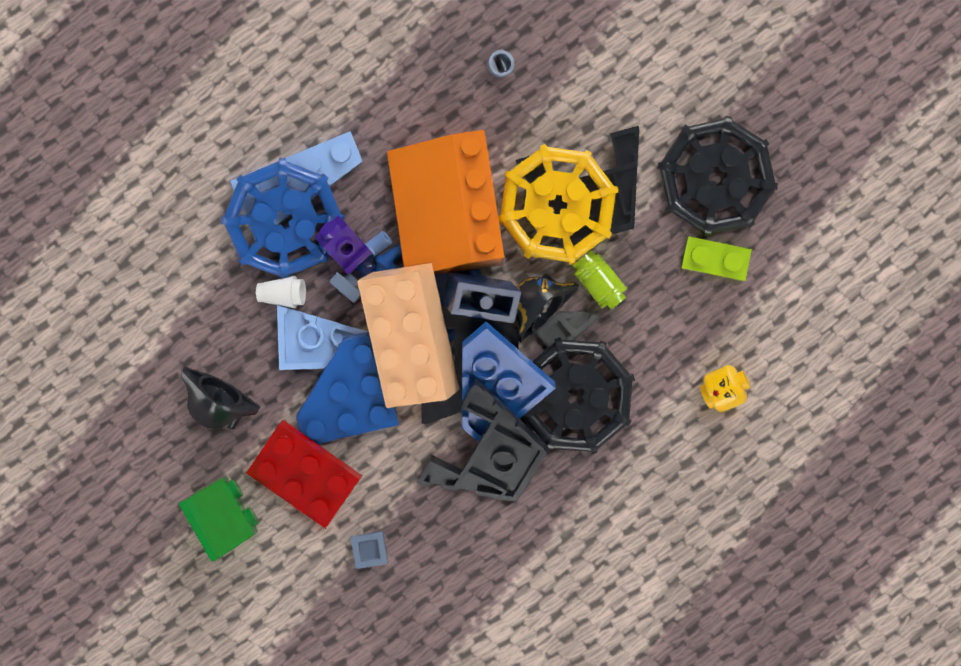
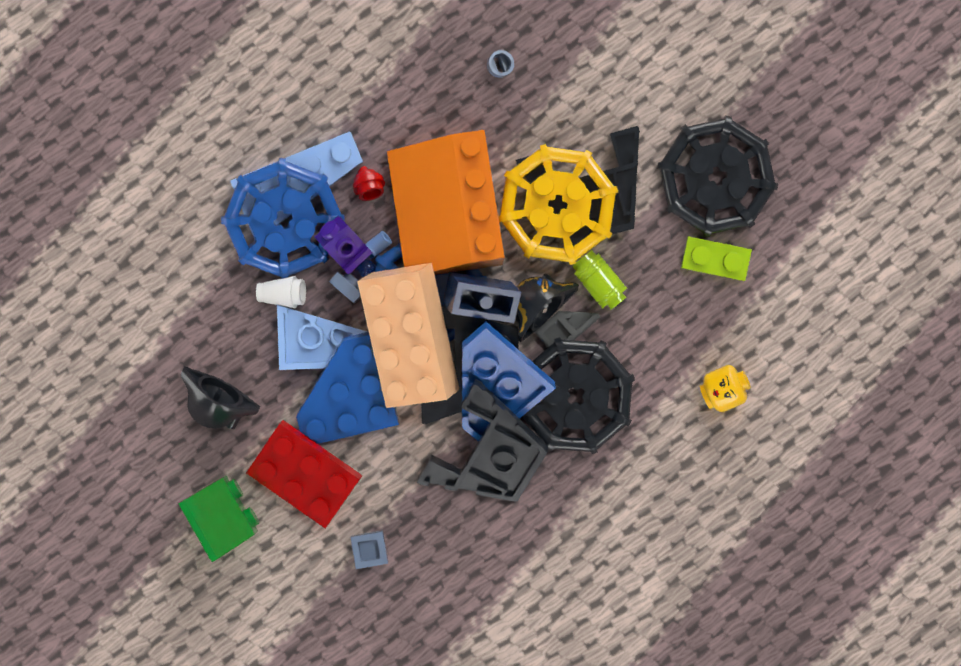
none -> red plate [353,166,385,201]

